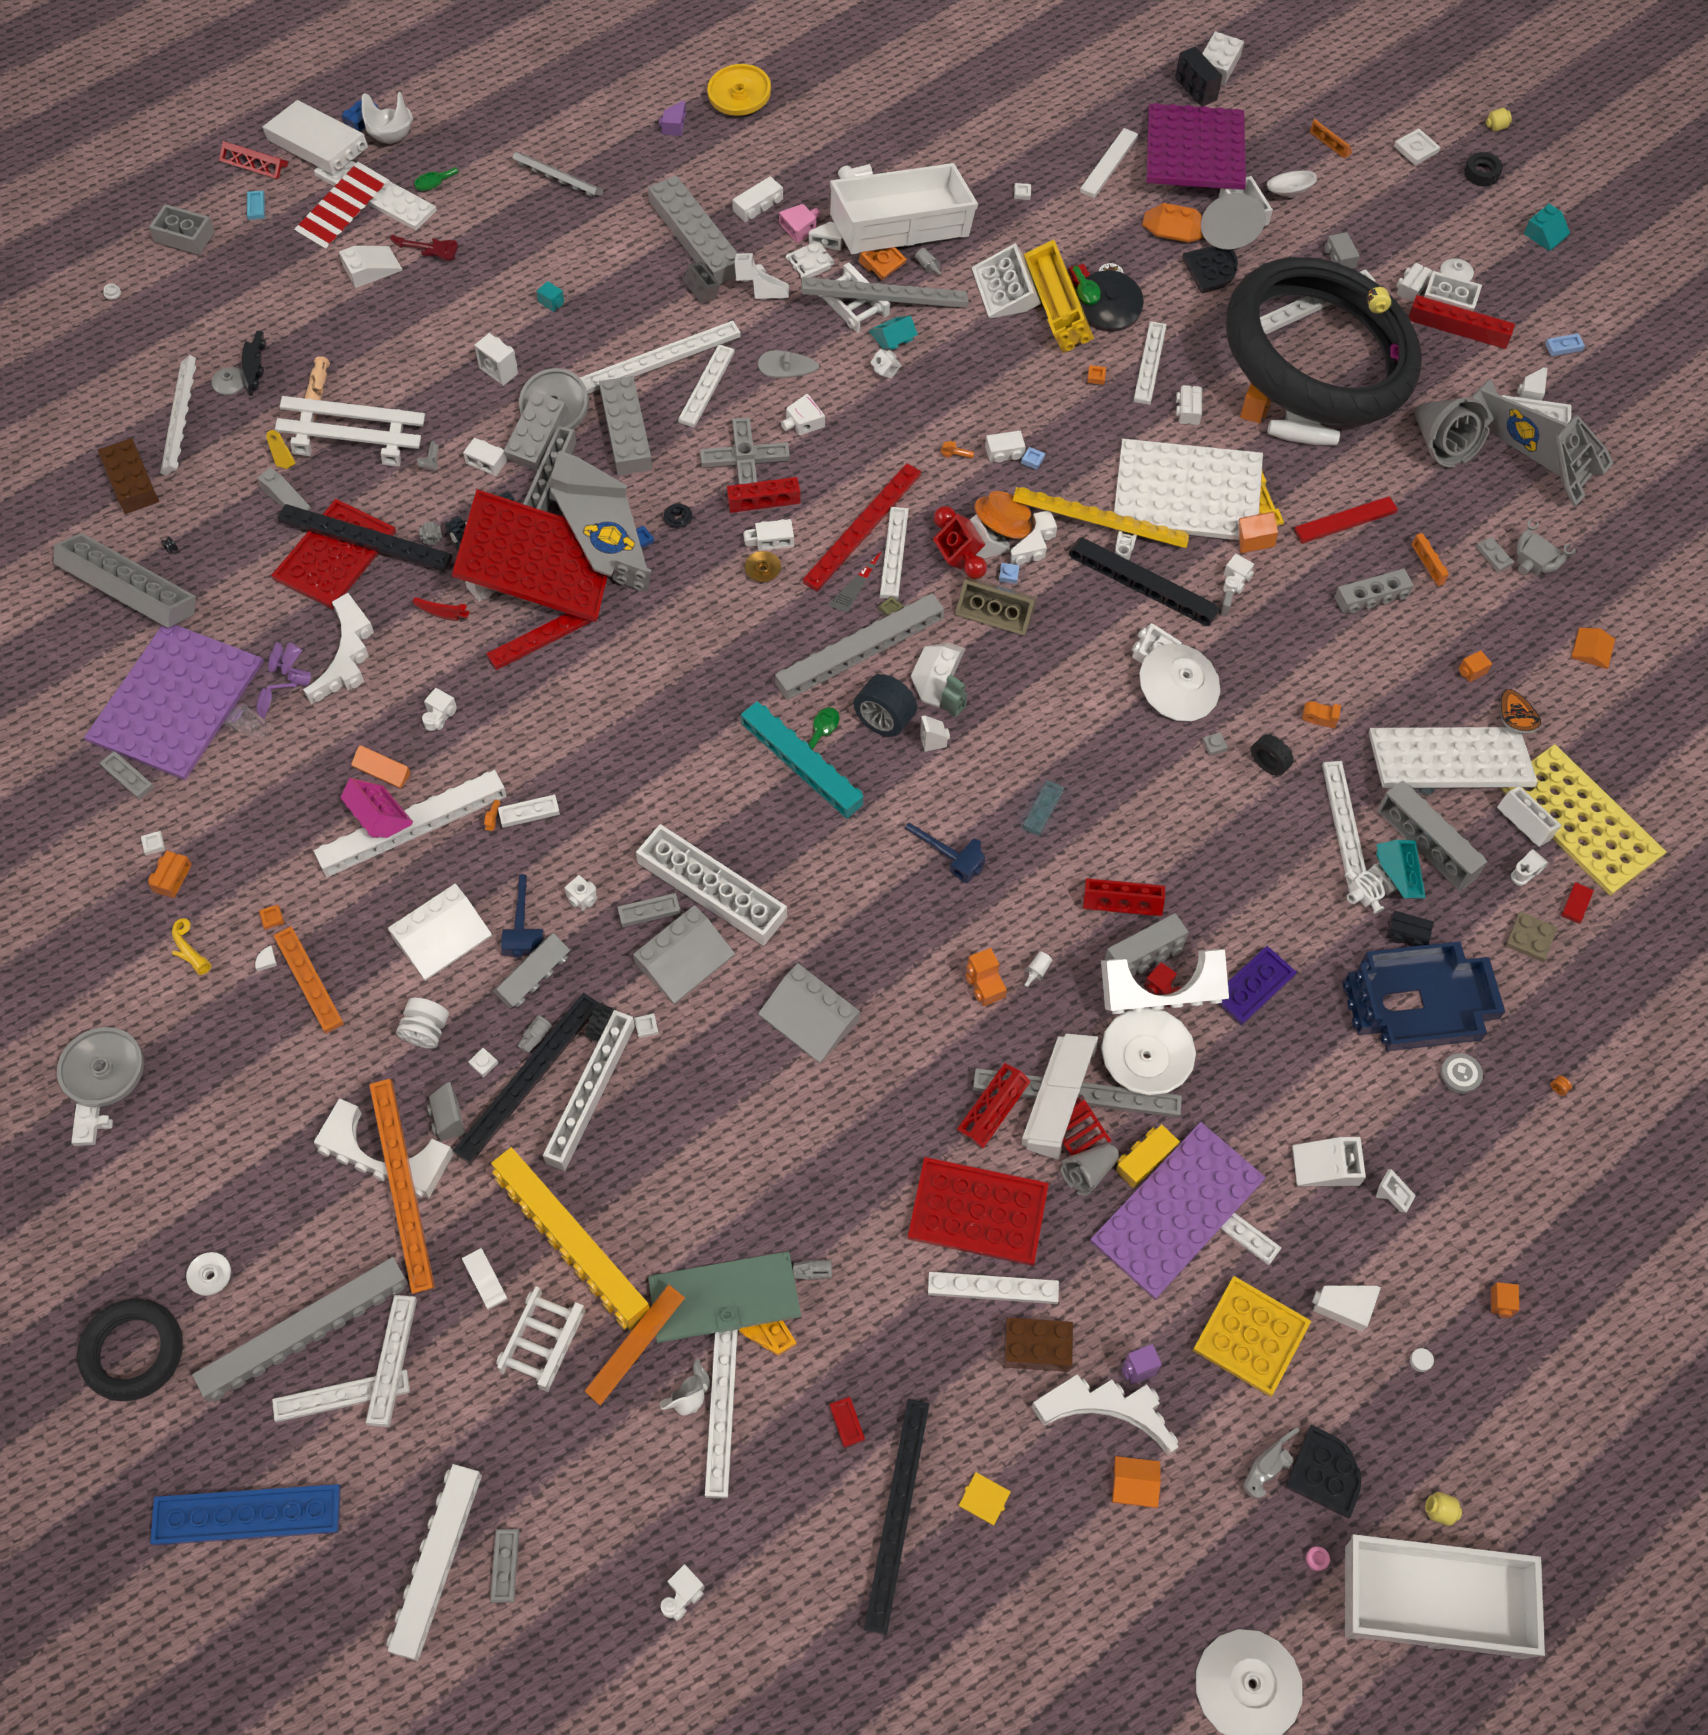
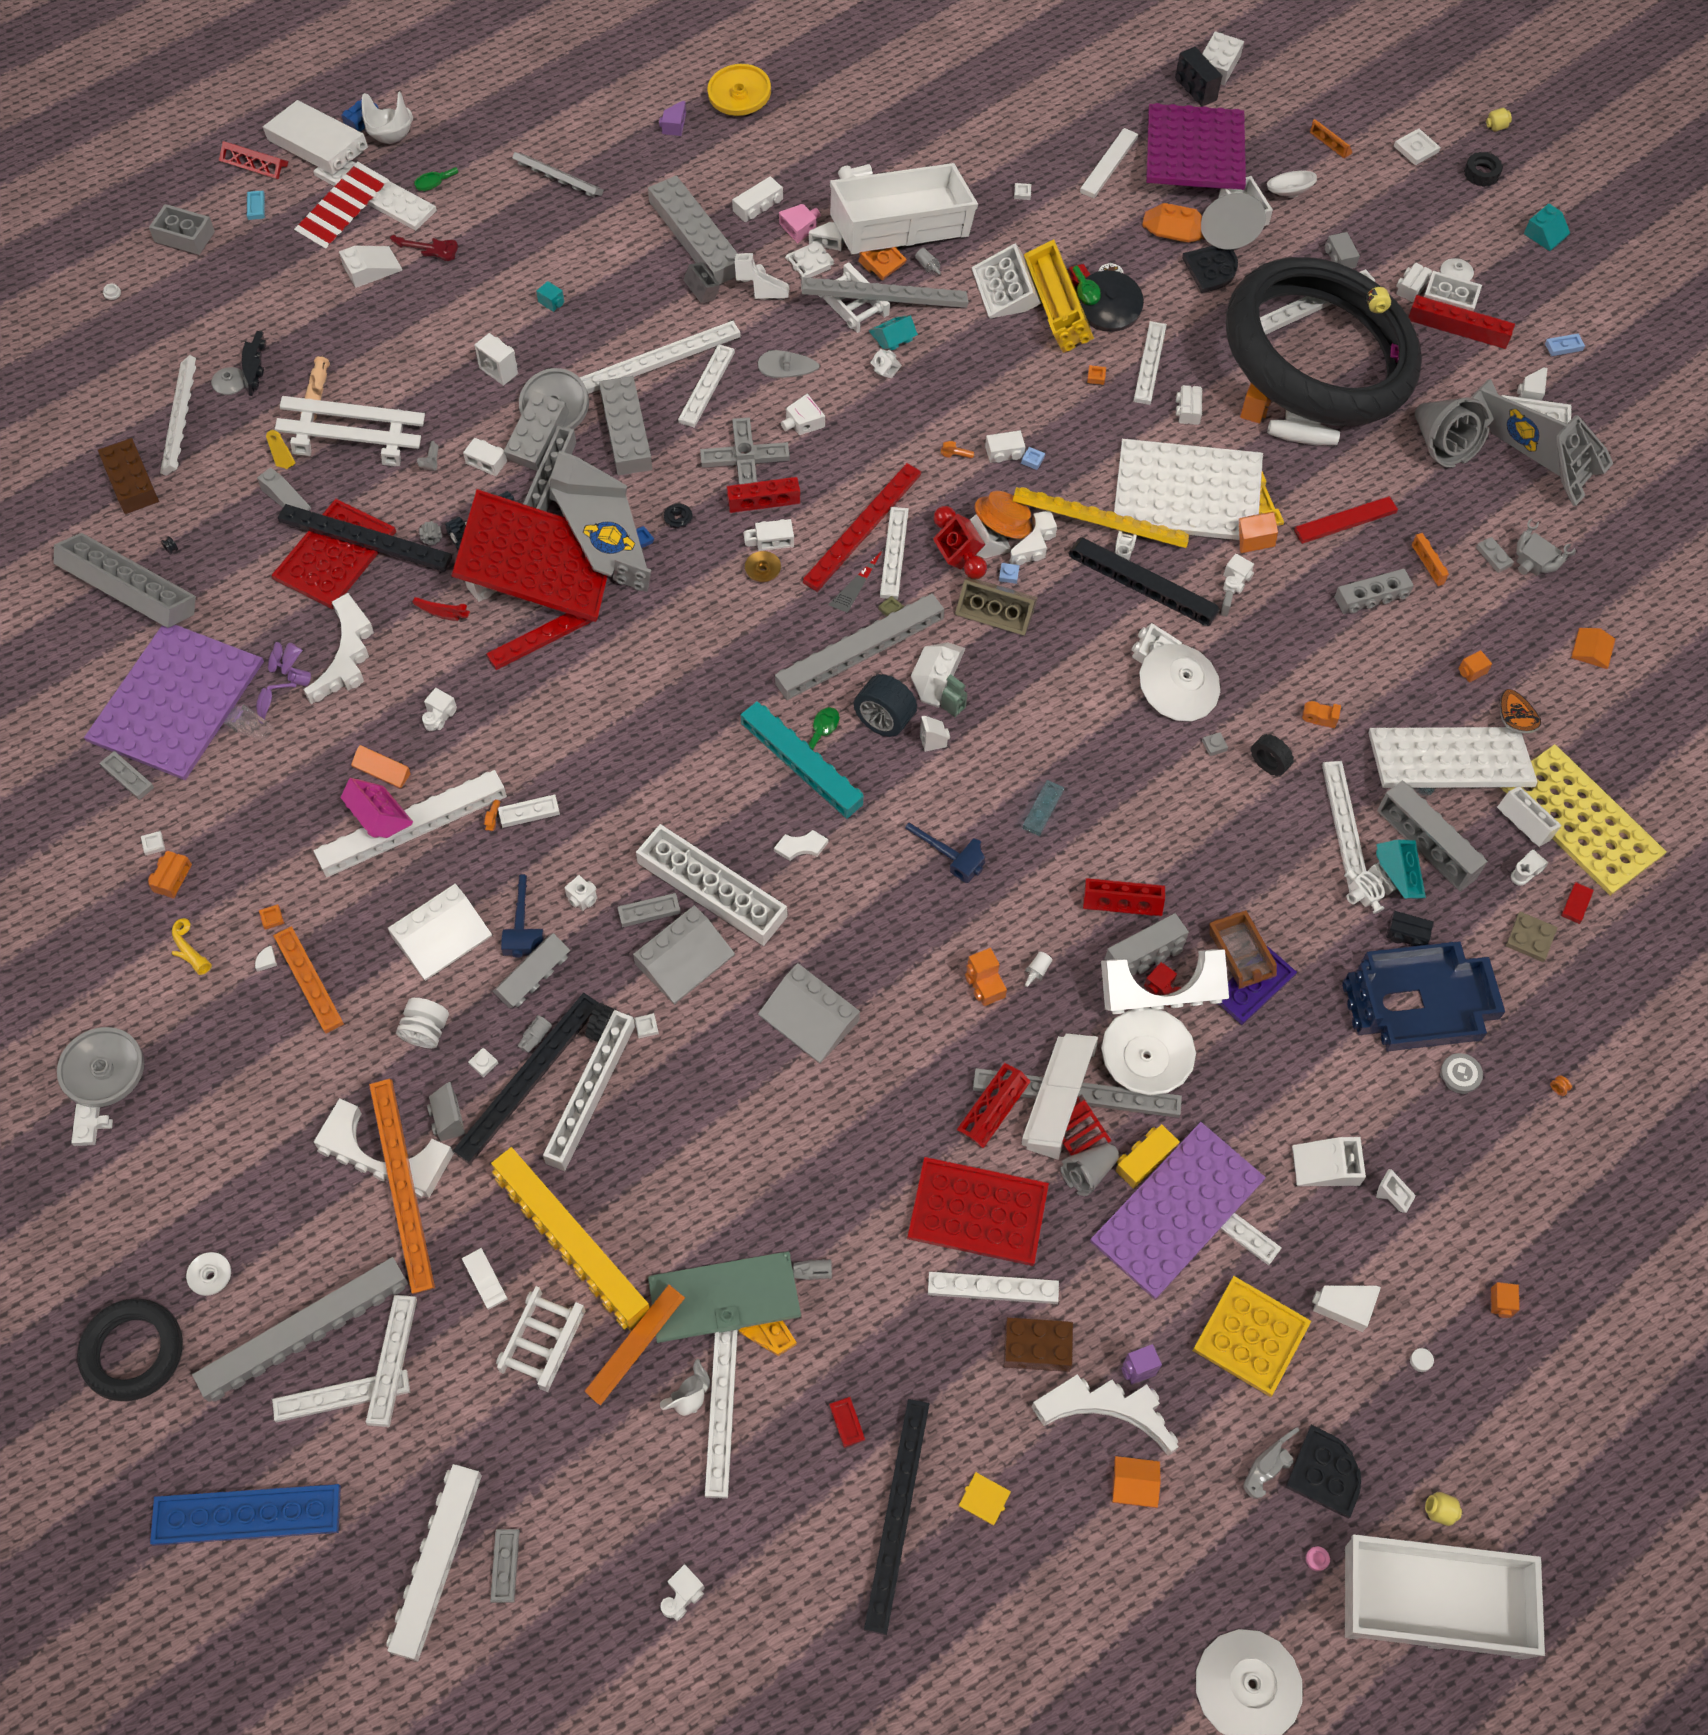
none -> white tile [774,830,828,861]
none -> door [1209,910,1277,989]

